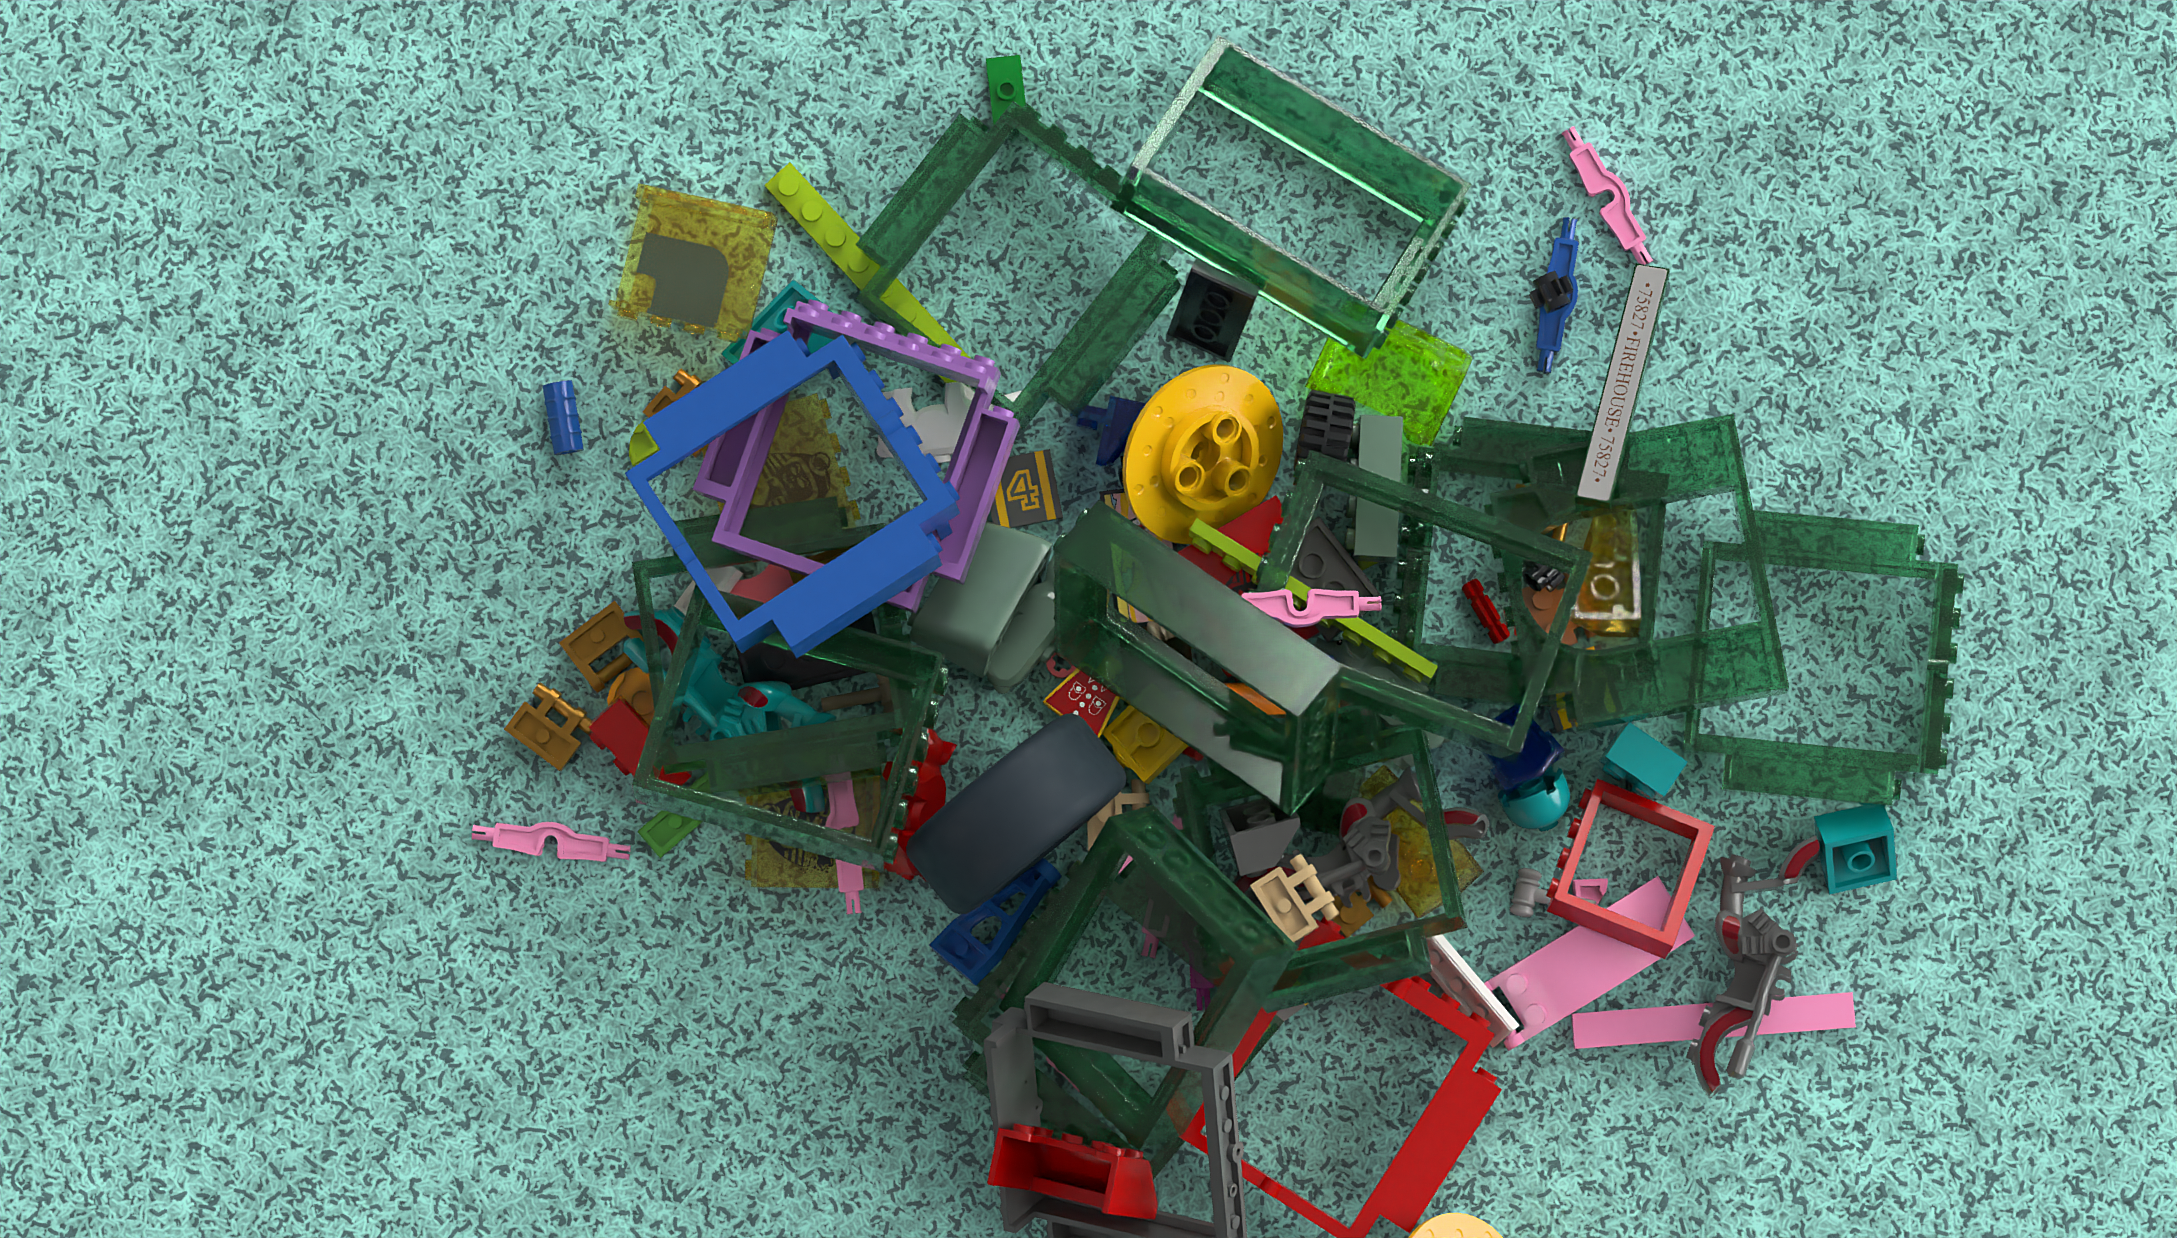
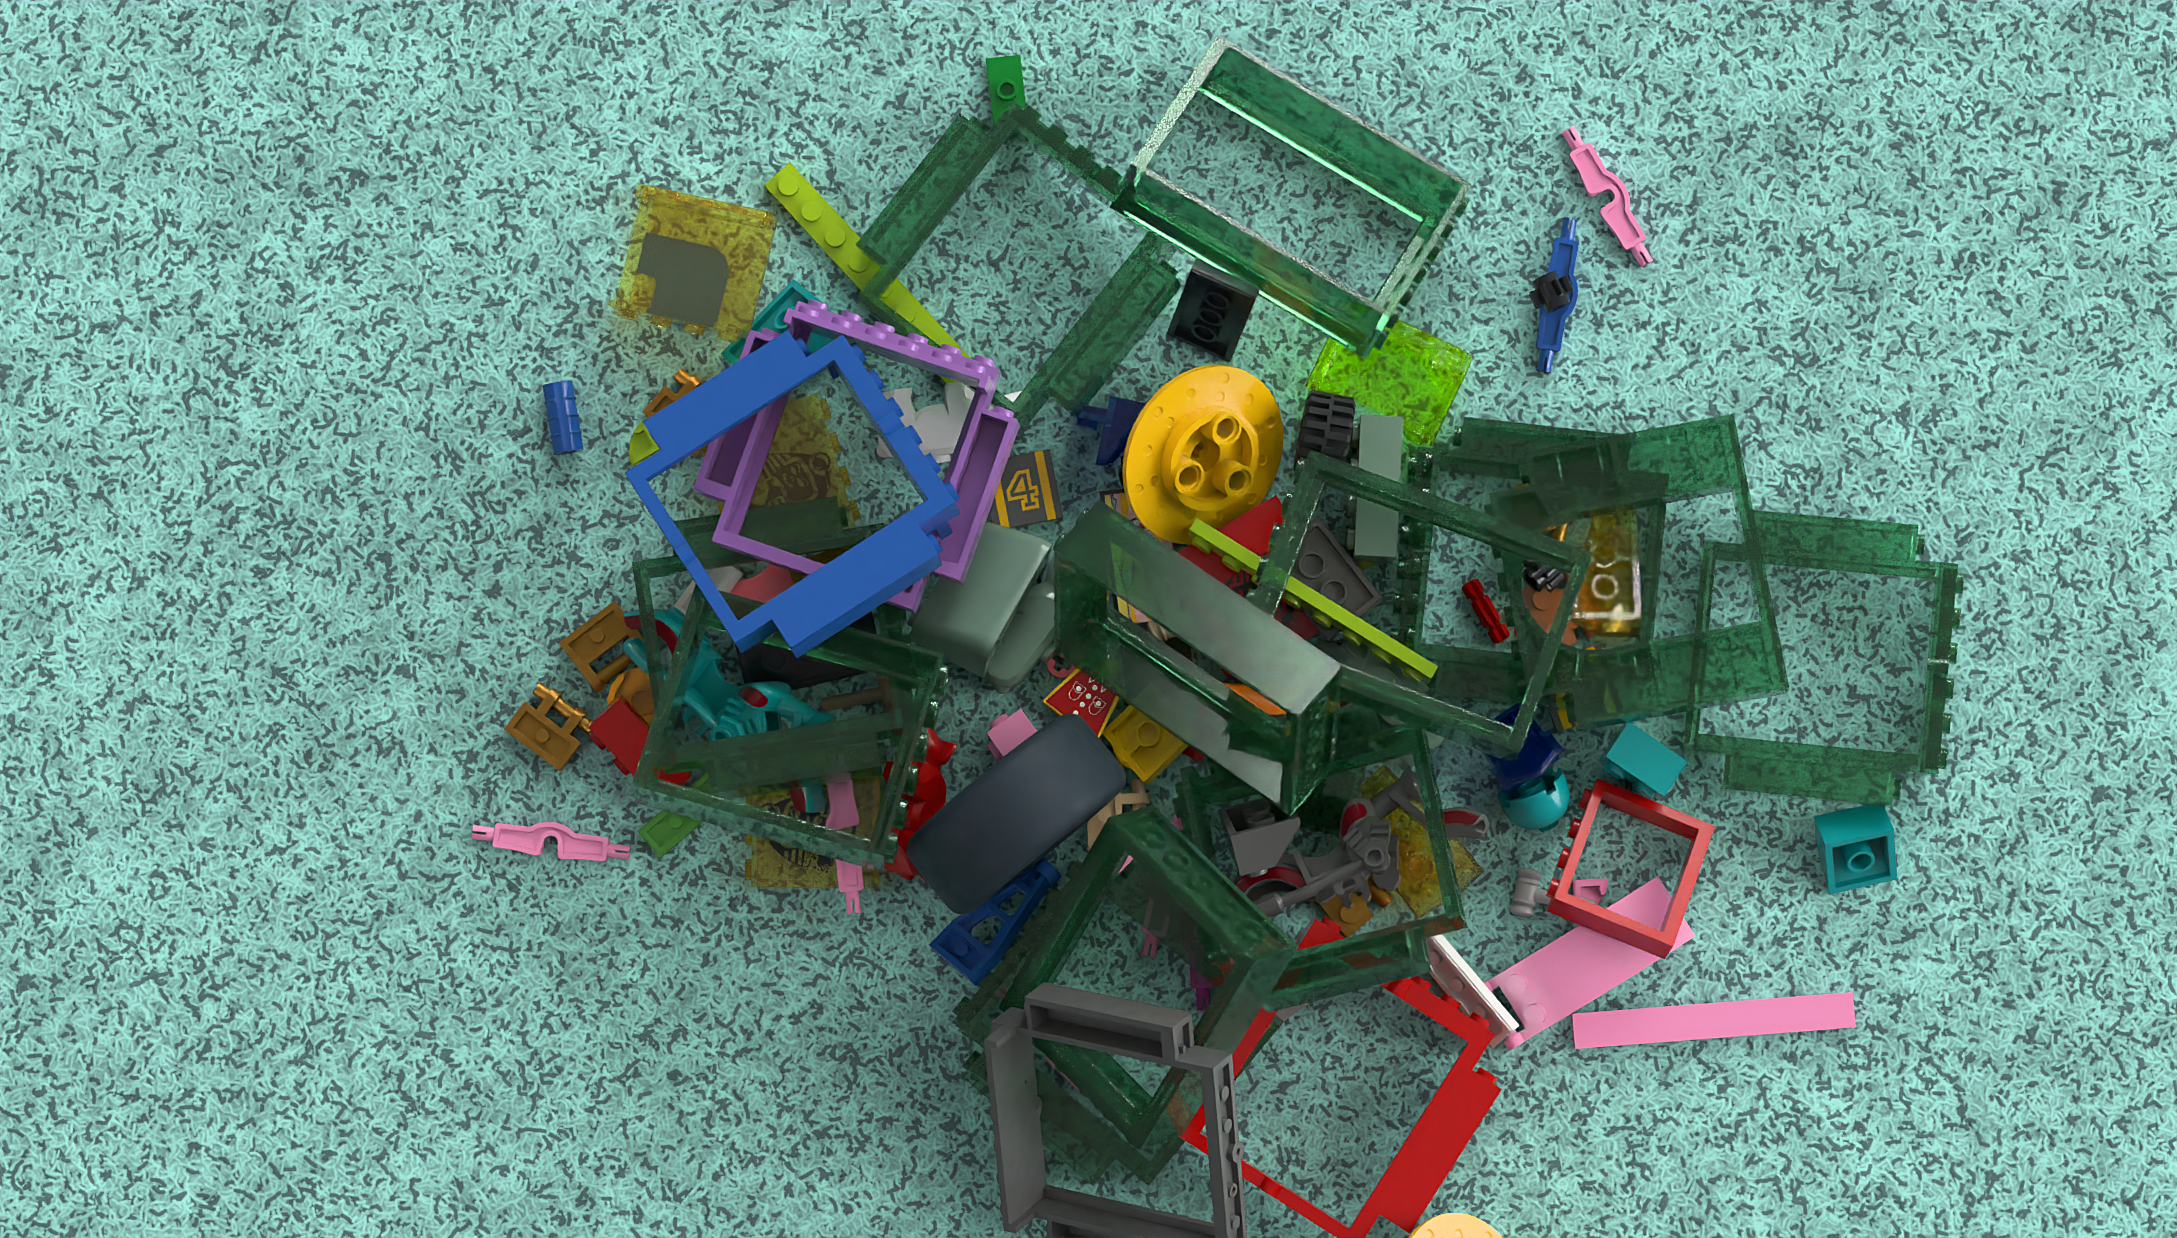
red windscreen [987,1123,1158,1220] -> none
bright pink piece [1219,589,1382,627] -> none
tan plate [1250,854,1340,946] -> none
light grey tile [1575,263,1670,509] -> none
dark grey piece [1686,835,1820,1099] -> none
none -> bright pink brick [986,709,1037,761]

